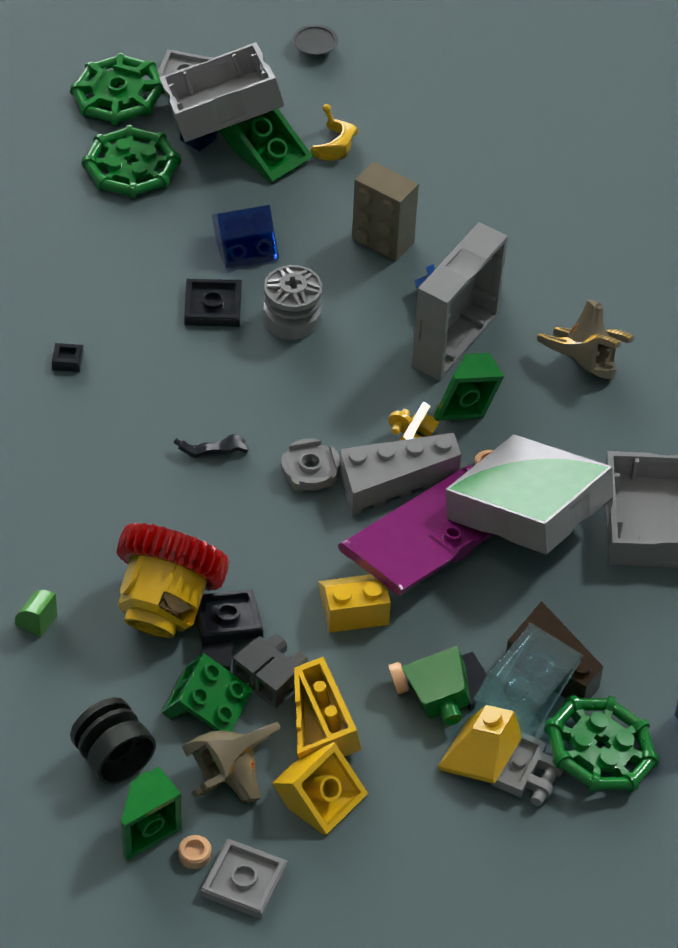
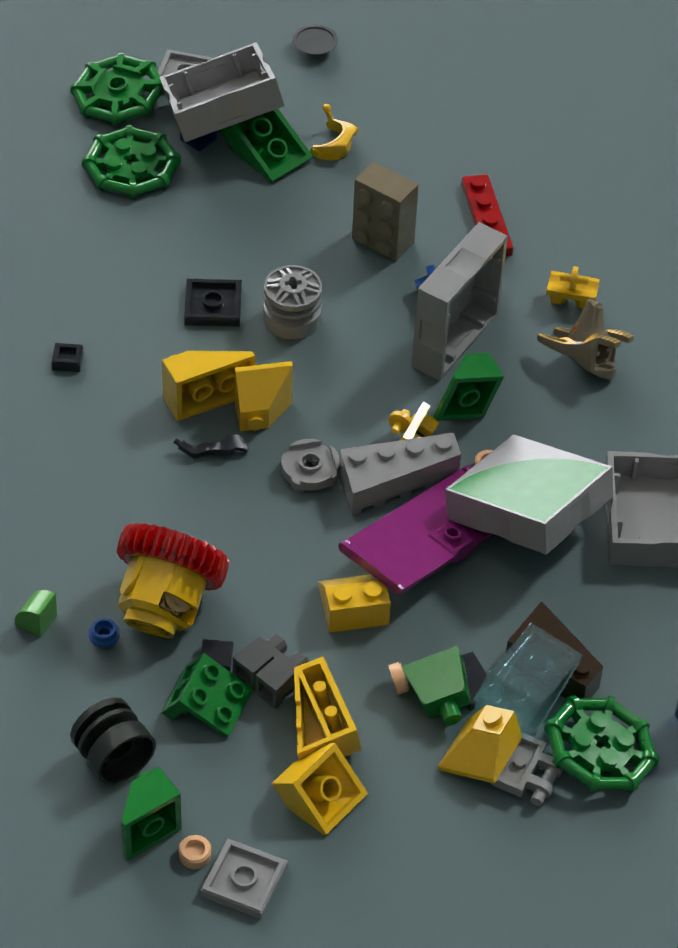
dark tan piece [182,722,281,803] -> none
black tile [196,589,264,644] -> none
clear blue slope [212,205,279,268] -> none
none -> blue plate [89,618,120,648]
none -> yellow slope [162,351,255,421]
none -> yellow slope [235,361,293,432]
none -> red plate [461,174,513,256]
none -> yellow hips [546,266,600,309]

